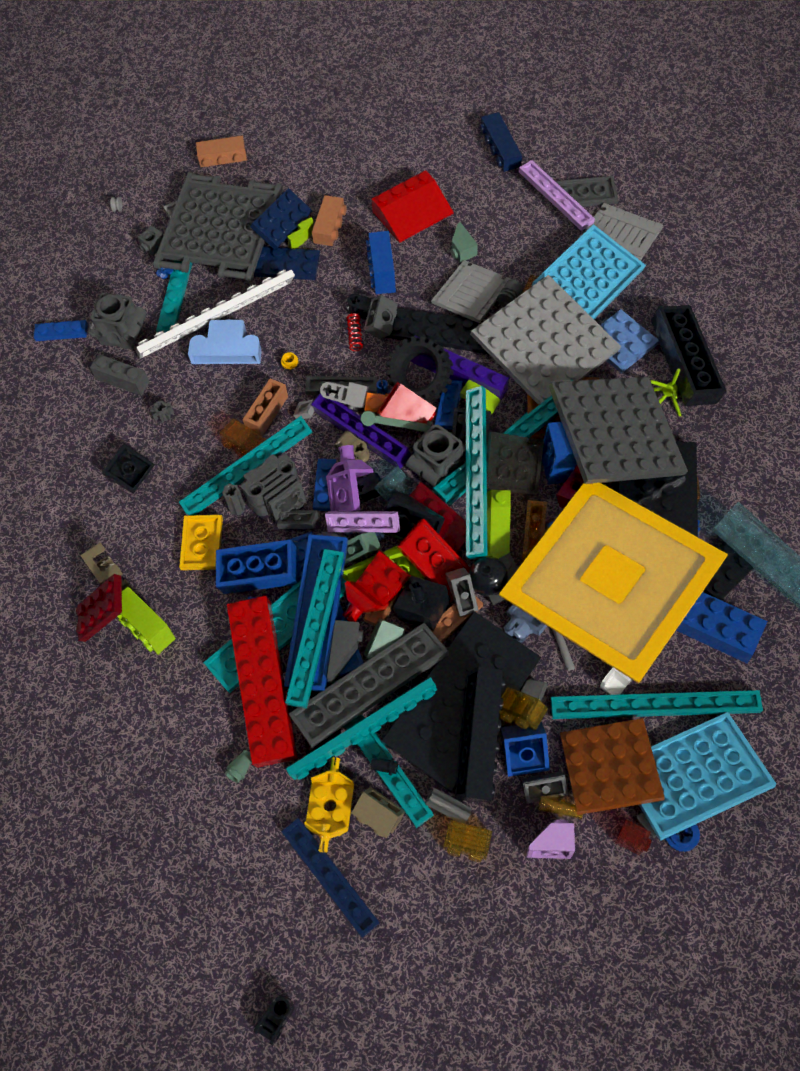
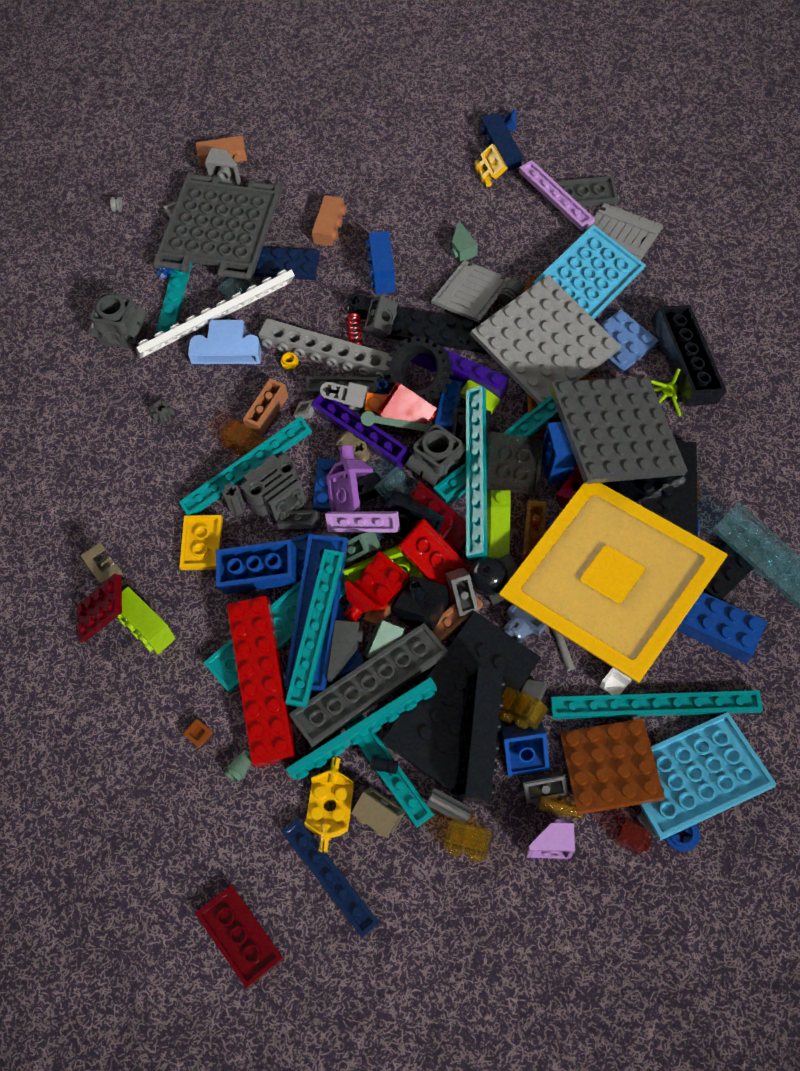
blue plate [34,320,88,341] -> none
dark grey brick [90,354,150,396] -> none
black slope [102,444,155,494] -> none
dark grey brick [137,225,164,256] -> none
dark blue plate [250,188,313,250] -> none
black piece [253,996,294,1046] -> none
lime slope [287,217,314,249] -> none
red slope [371,170,453,243] -> none
none -> dark orange plate [183,719,213,749]
none -> dark red plate [195,885,284,989]
none -> light grey slope [205,148,242,186]
none -> clear light blue slope [218,270,256,300]
none -> light grey brick [259,318,392,381]
none -> yellow plate [474,144,508,187]
none -> blue slope [504,109,518,131]

